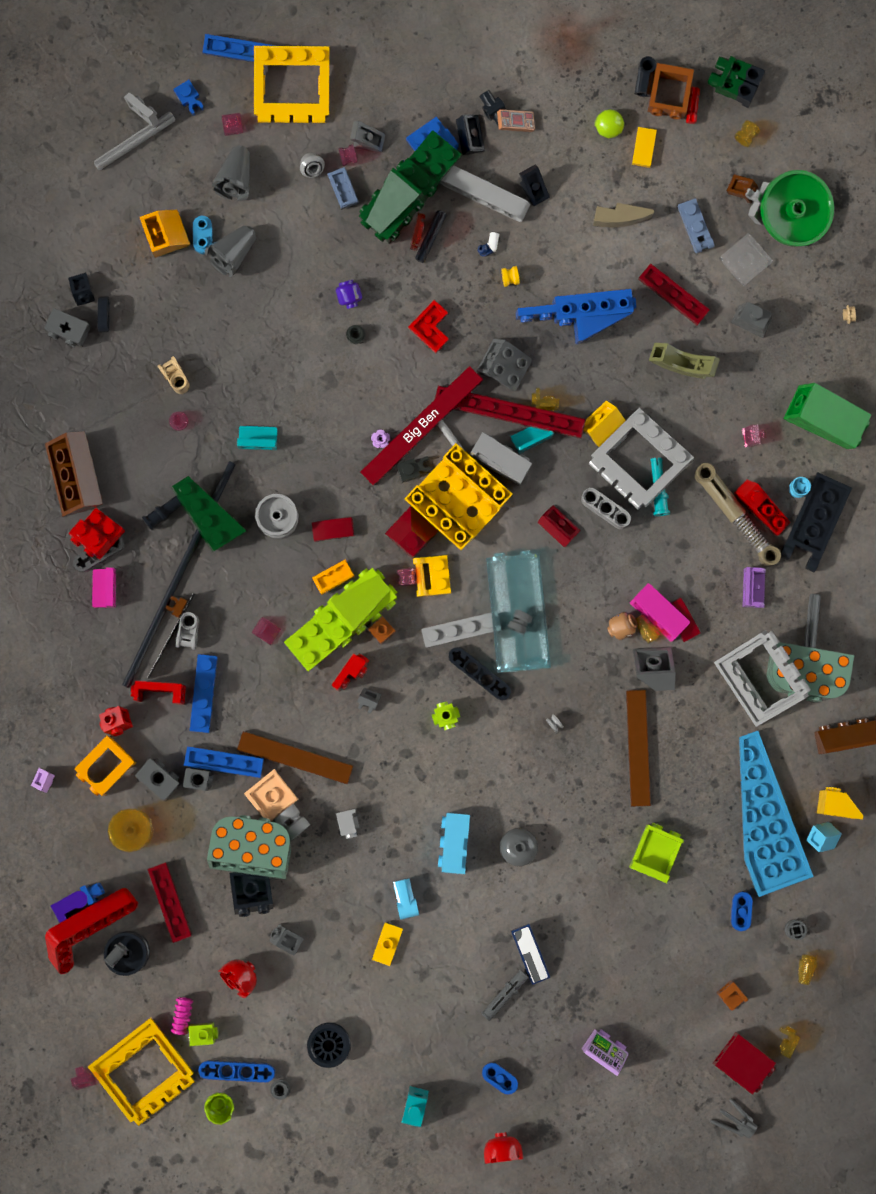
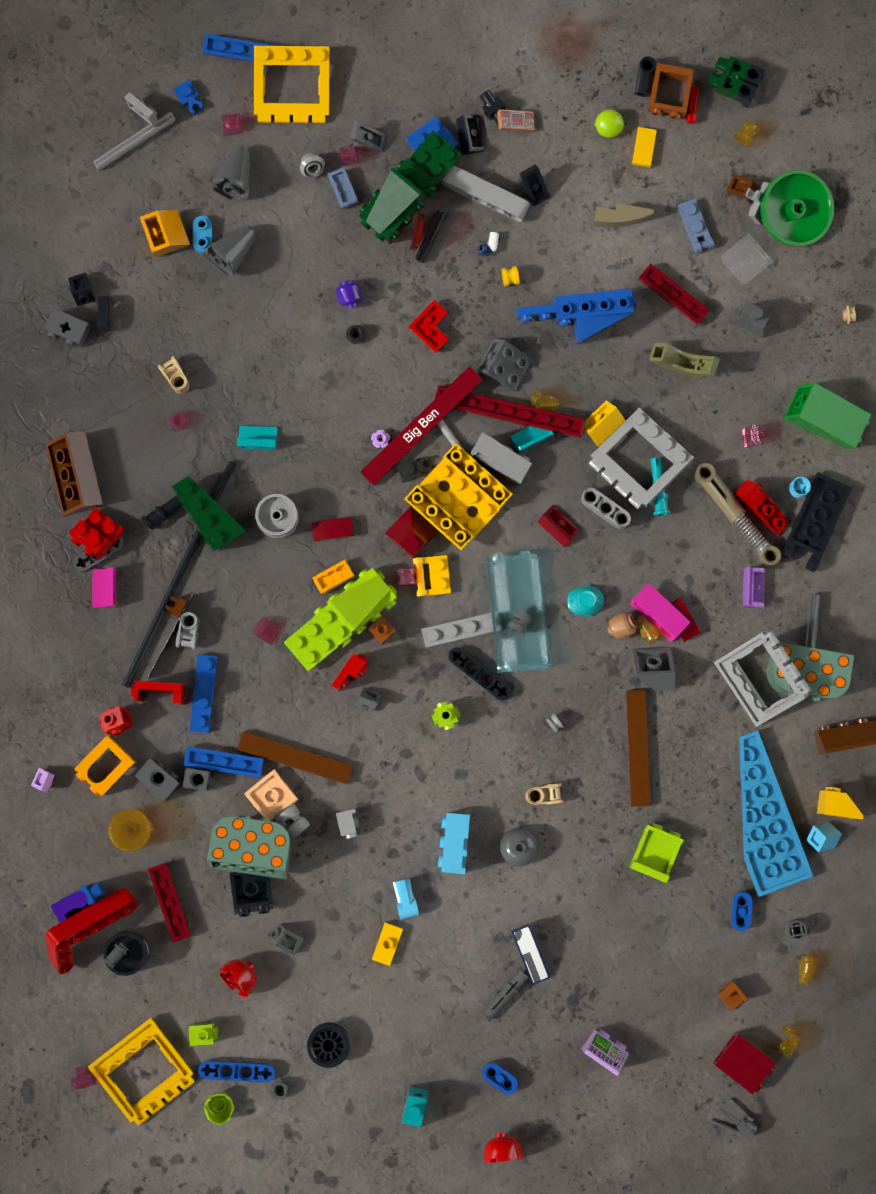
dark pink piece [171,997,194,1035] -> none
none -> tan piece [525,783,563,805]
none -> teal hat [567,585,604,617]

